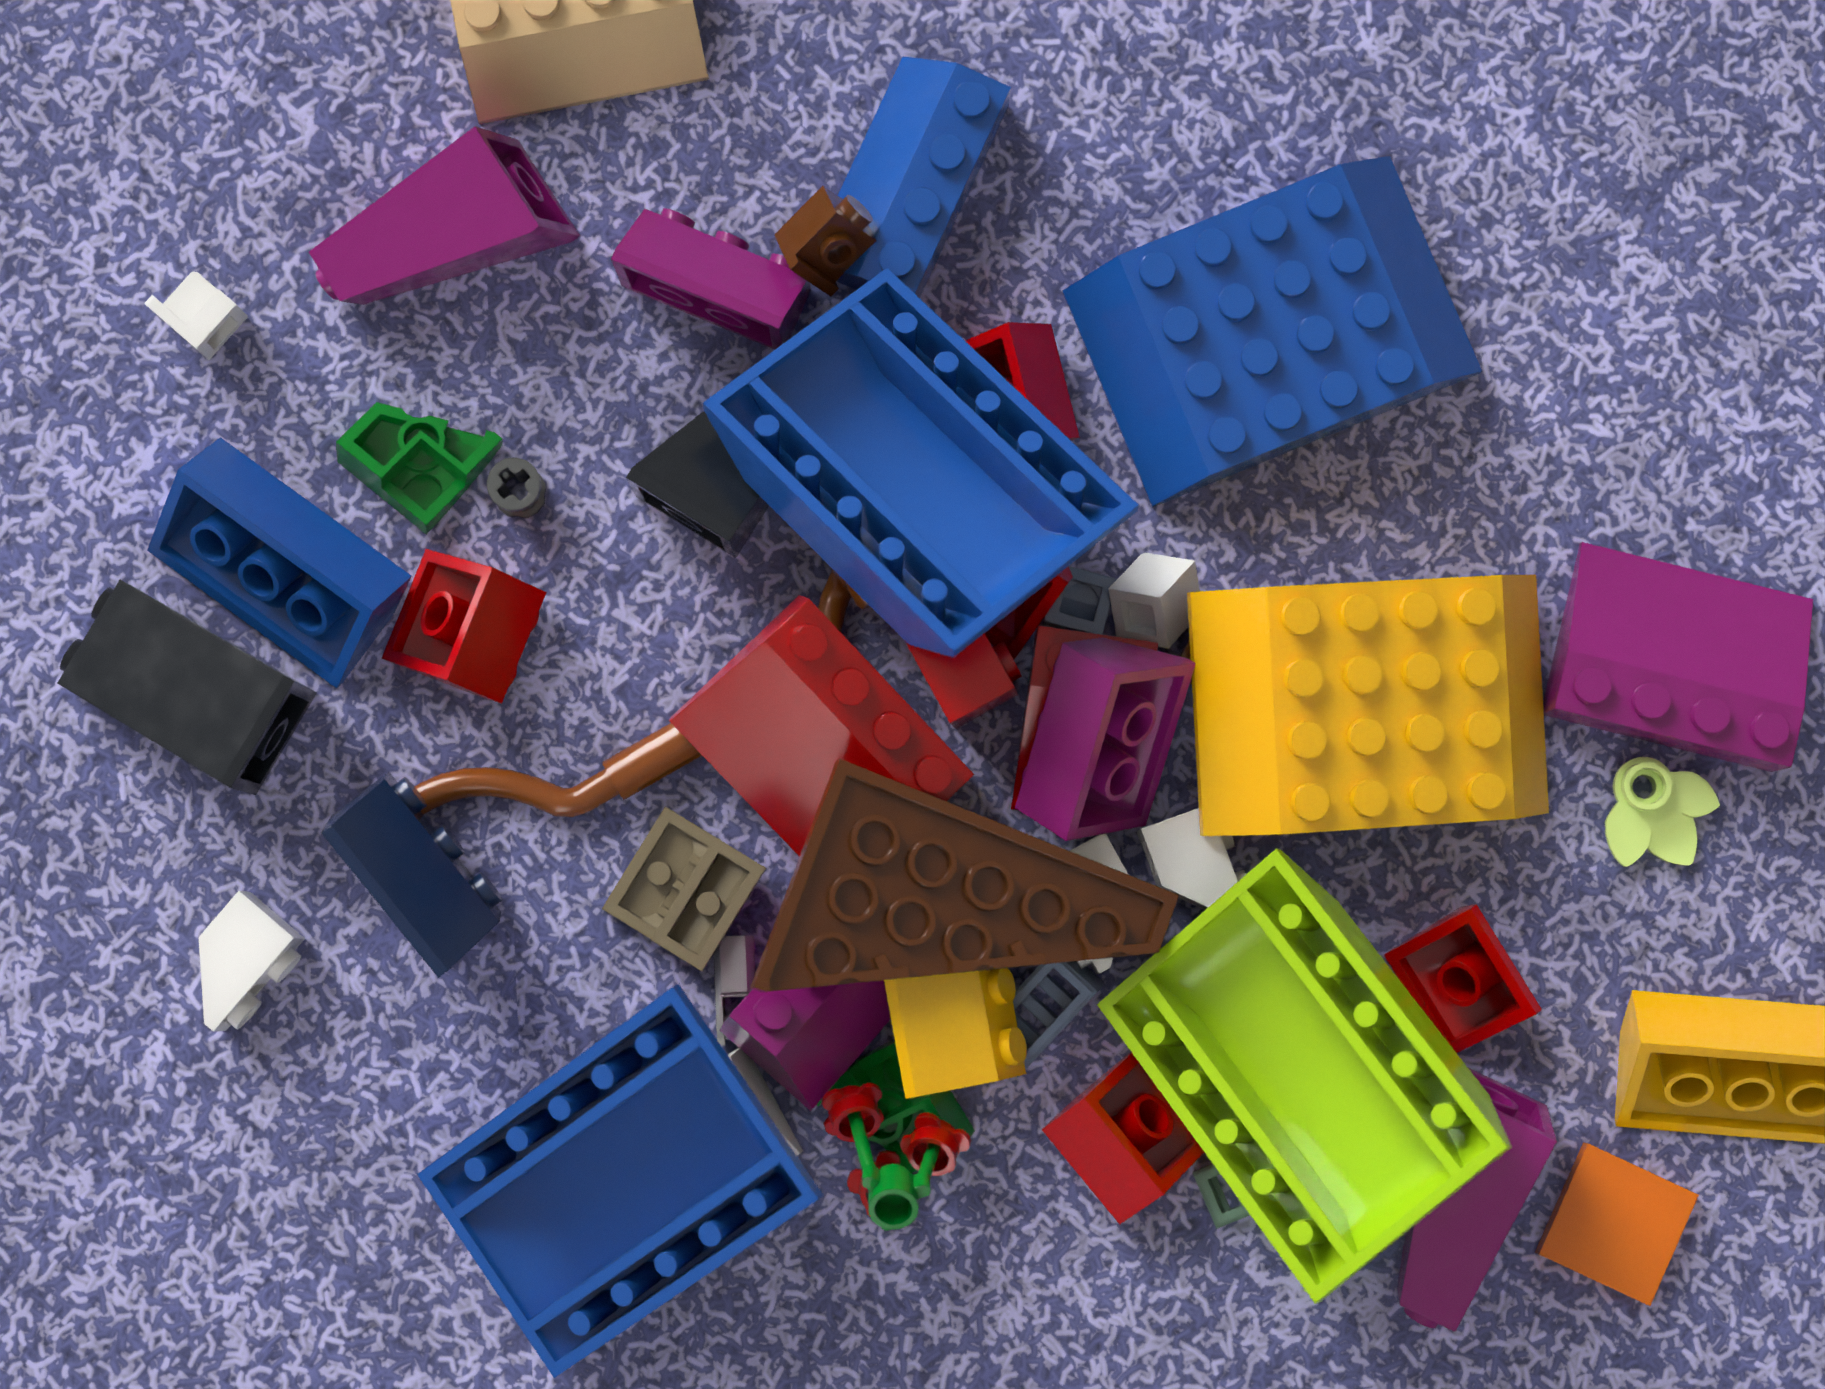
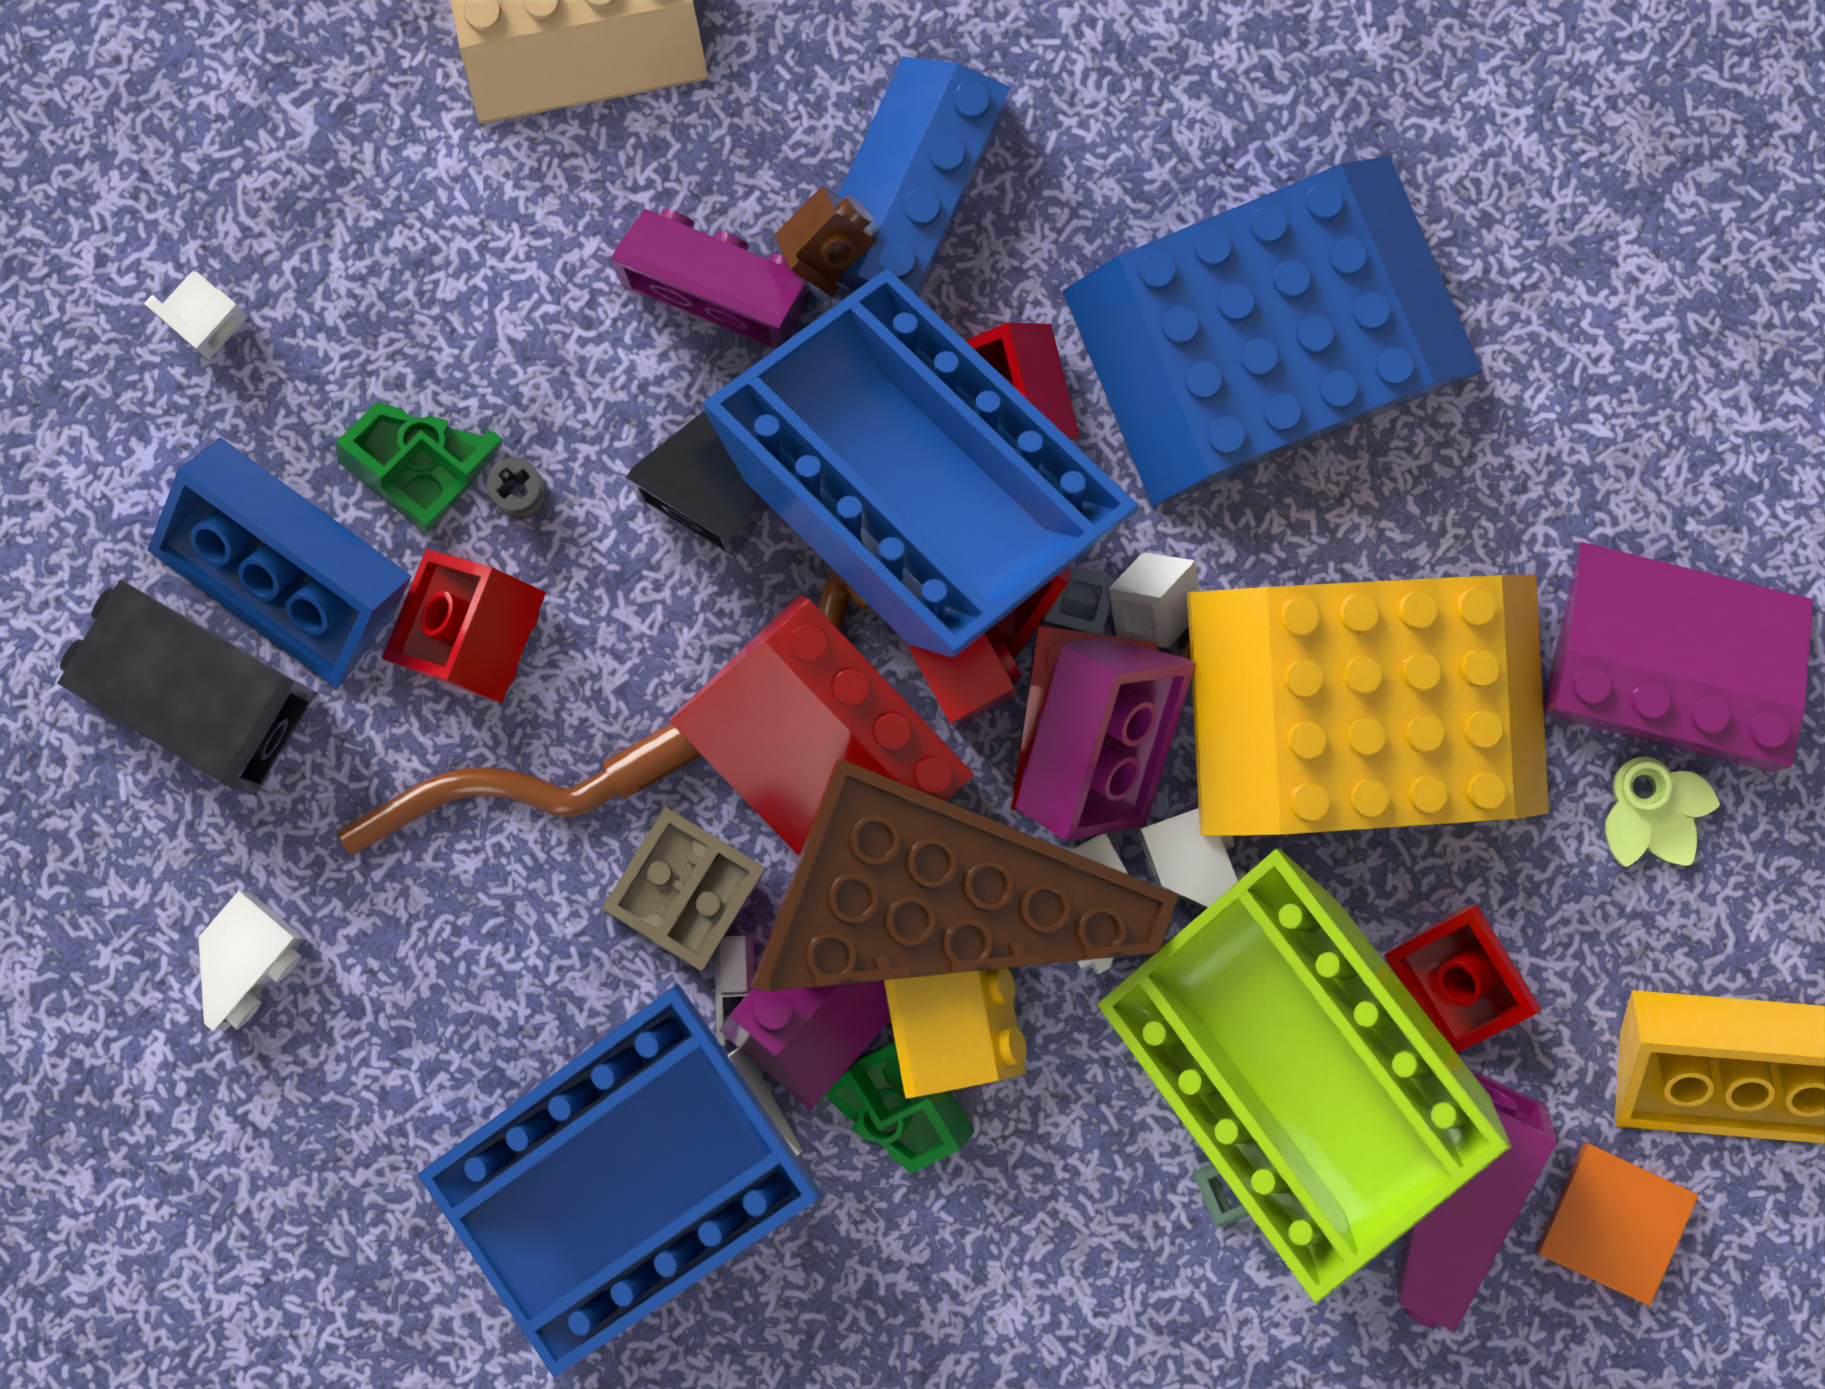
magenta slope [309,126,580,305] -> none
dark blue slope [321,772,503,978] -> none
plant [822,1083,971,1231] -> none
sand blue slope [1013,961,1104,1077] -> none
red slope [1042,1052,1204,1224] -> none

